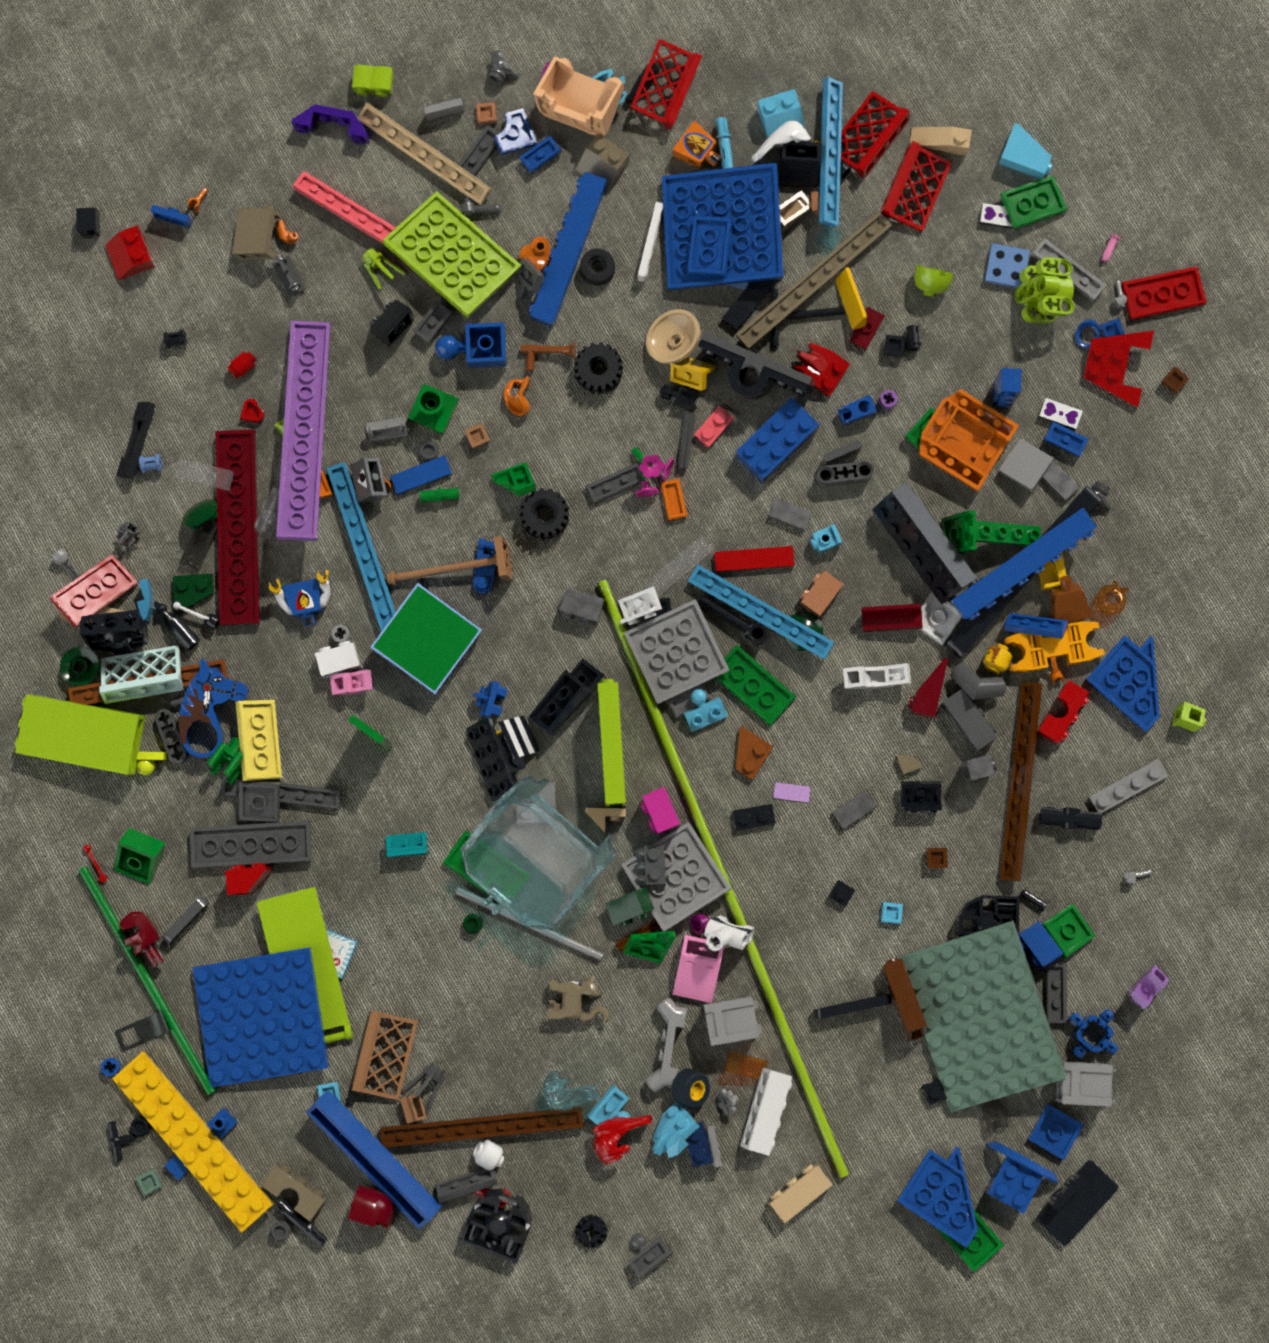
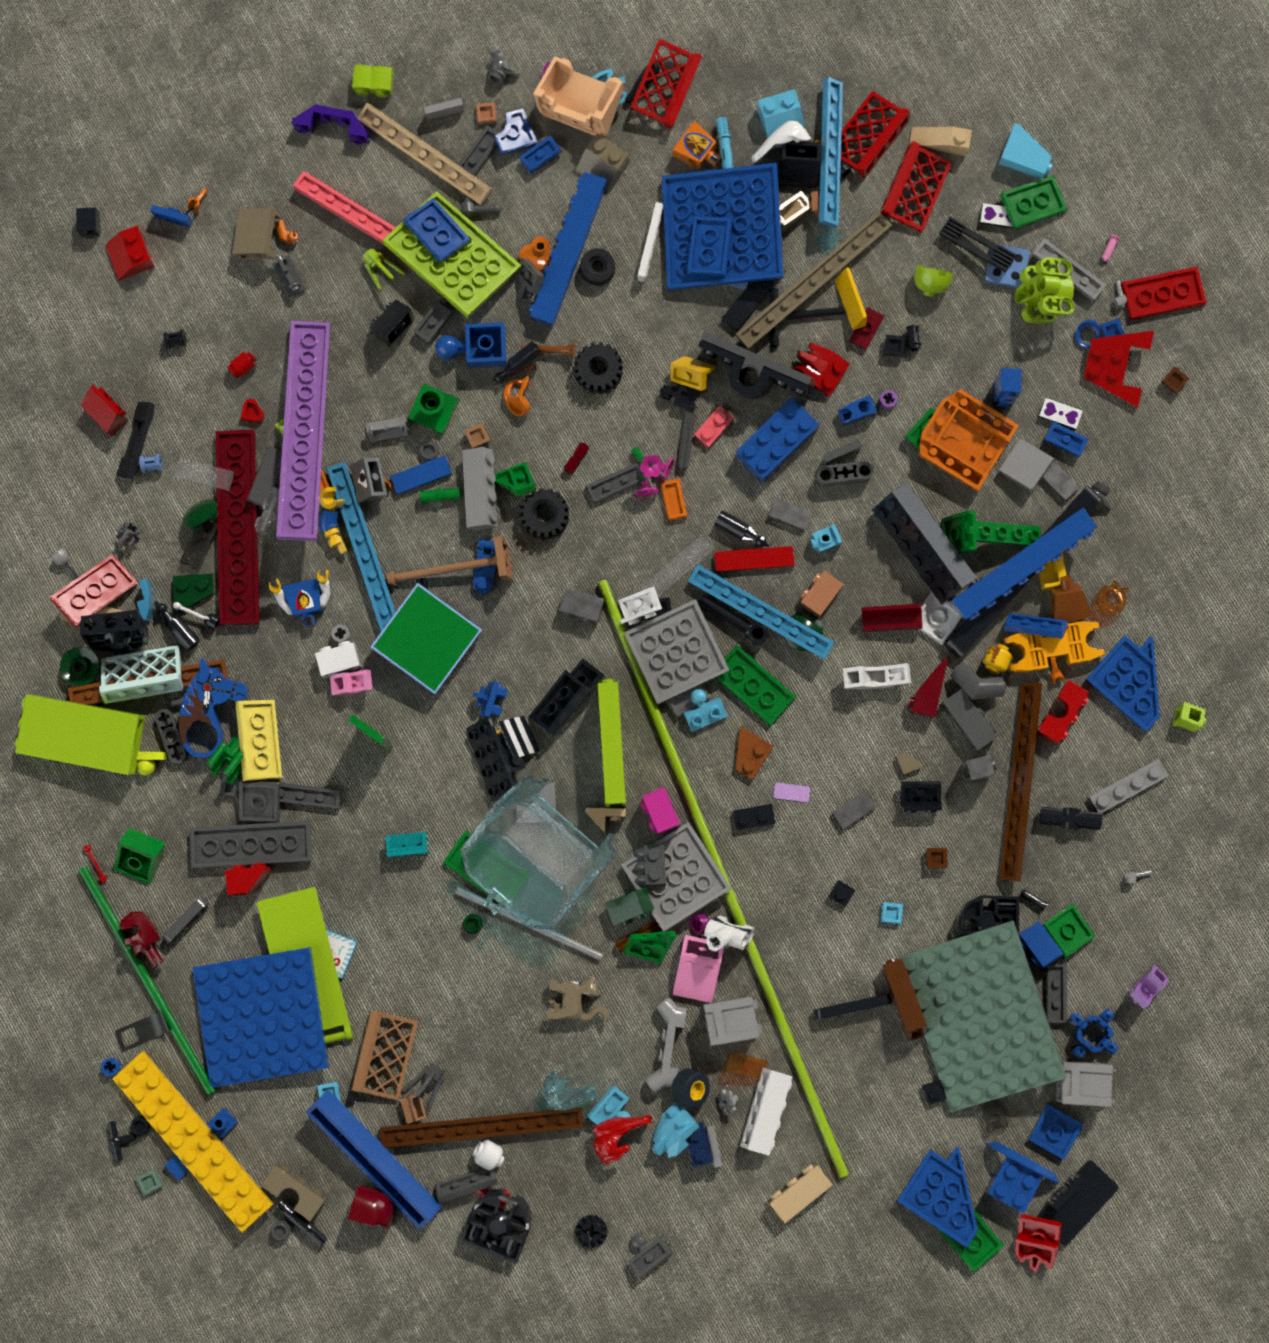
tan dish [646,309,700,364] -> none
none -> red slope [80,385,128,437]
none -> dark grey tile [247,446,282,508]
none -> yellow piece [319,487,348,555]
none -> blue tile [403,198,471,264]
none -> light grey brick [462,447,498,530]
none -> black wheel [492,341,543,385]
none -> dark red piece [564,442,589,474]
none -> black wheel [714,510,770,547]
none -> black container [939,217,1016,273]
none -> red plate [1015,1214,1062,1272]

